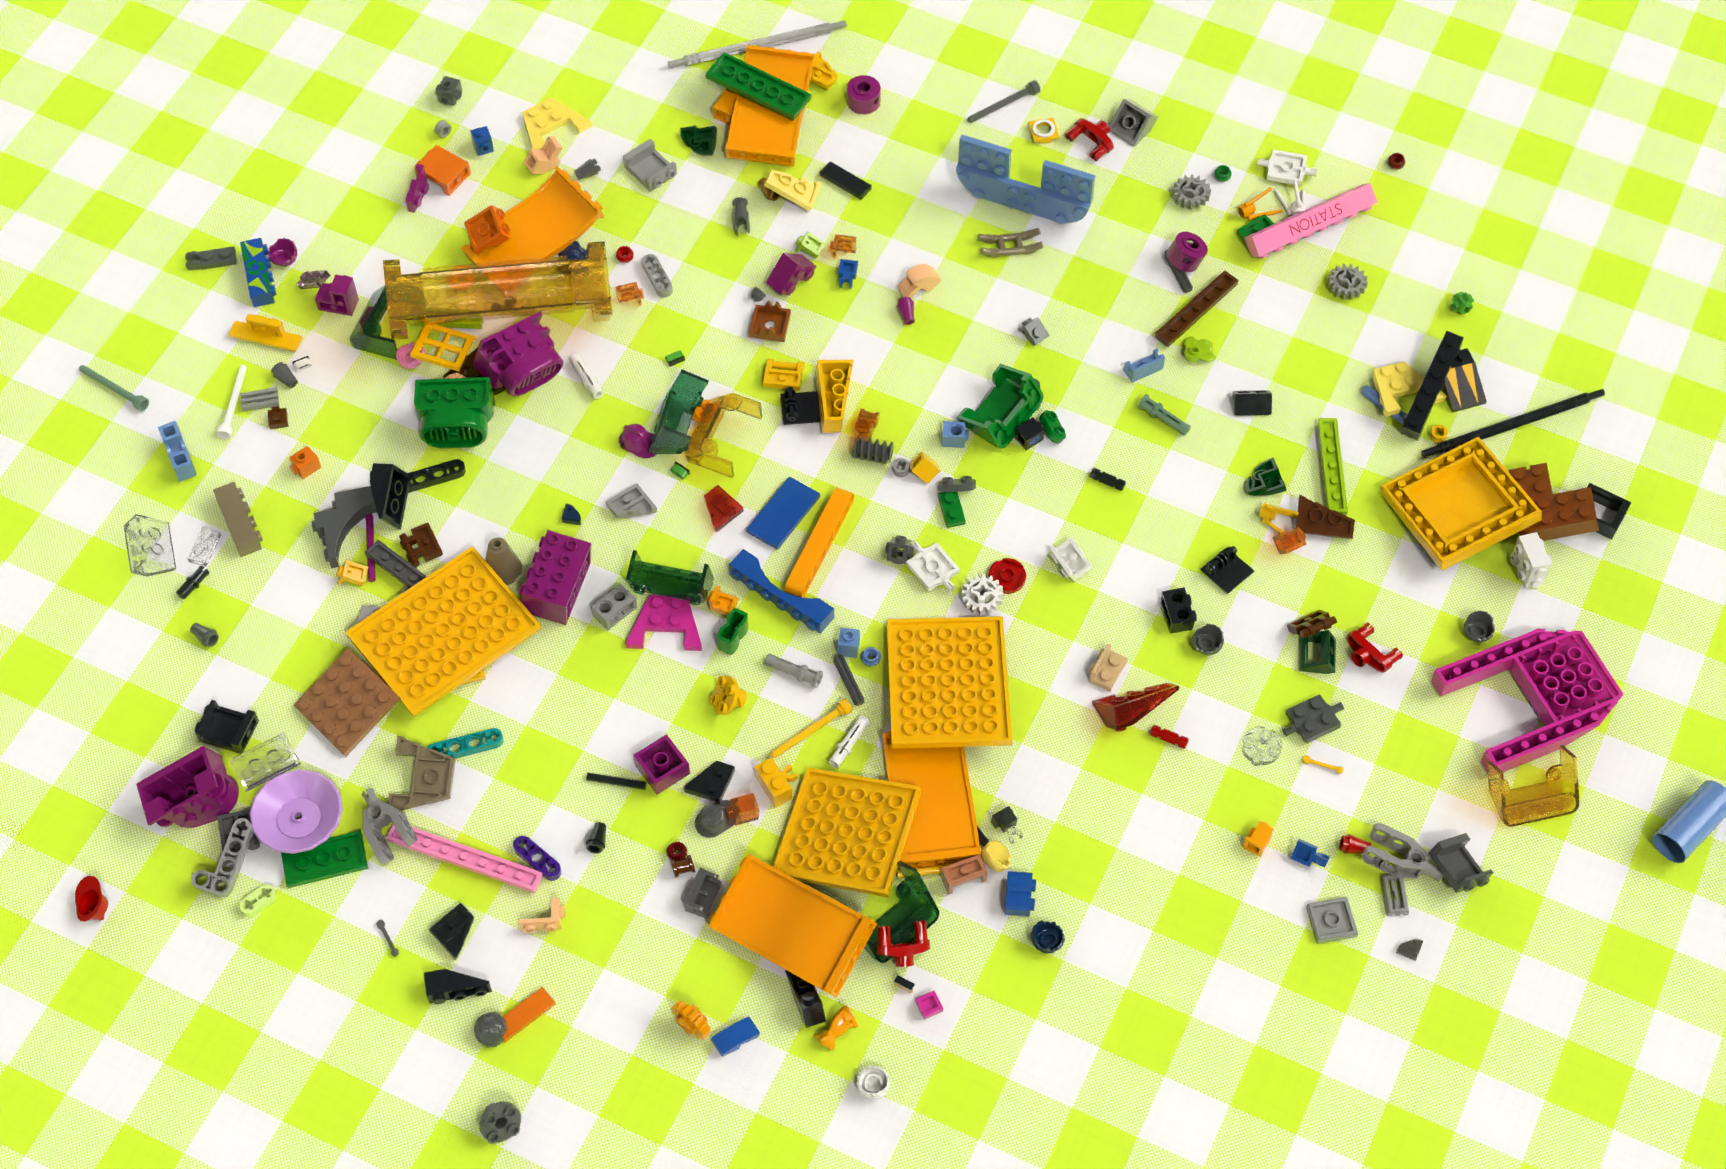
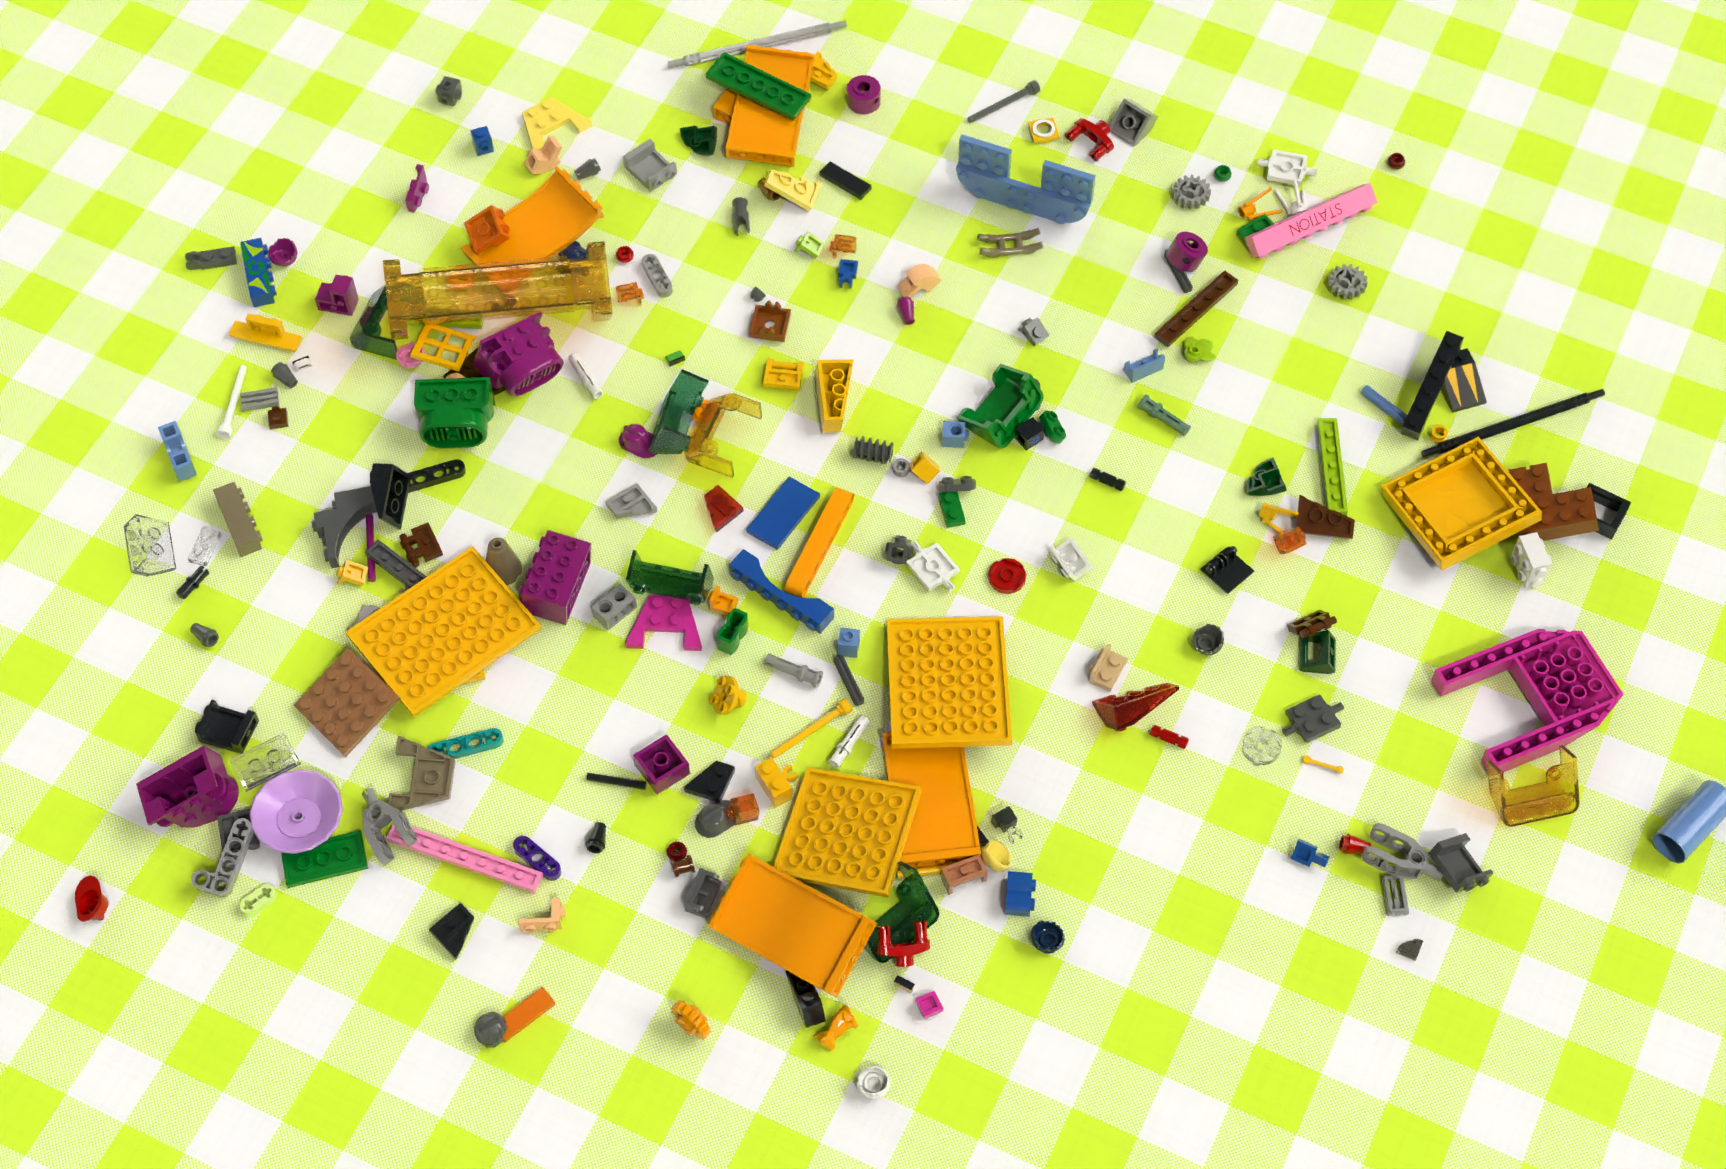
sand green piece [79,365,149,412] -> none
orange brick [289,445,321,479] -> none
plate [296,270,330,289] -> none
dark grey hinge [376,920,399,957] -> none
orange panel [414,145,471,196] -> none
black slope [424,969,492,1004] -> none
light grey bush [434,120,452,138] -> none
dark grey plate [479,1101,521,1144] -> none
dark blue tile [562,504,581,525] -> none
bright green piece [670,462,690,480] -> none
blue slope [711,1017,760,1056] -> none
magenta brick [766,253,817,295] -> none
black hinge [781,387,820,425] -> none
clear orange piece [855,408,880,442] -> none
medium blue plate [861,647,881,666] -> none
white gear [962,574,1004,615] -> none
black brick [1161,587,1197,634] -> none
black panel [1232,390,1272,416] -> none
light orange brick [1243,822,1274,857] -> none
light grey tile [1306,897,1358,944] -> none
red connector [1347,622,1403,673] -> none
light yellow wing [1372,361,1447,417] -> none
bright green gear [1450,292,1474,314] -> none
dark grey hair [1464,610,1495,643] -> none

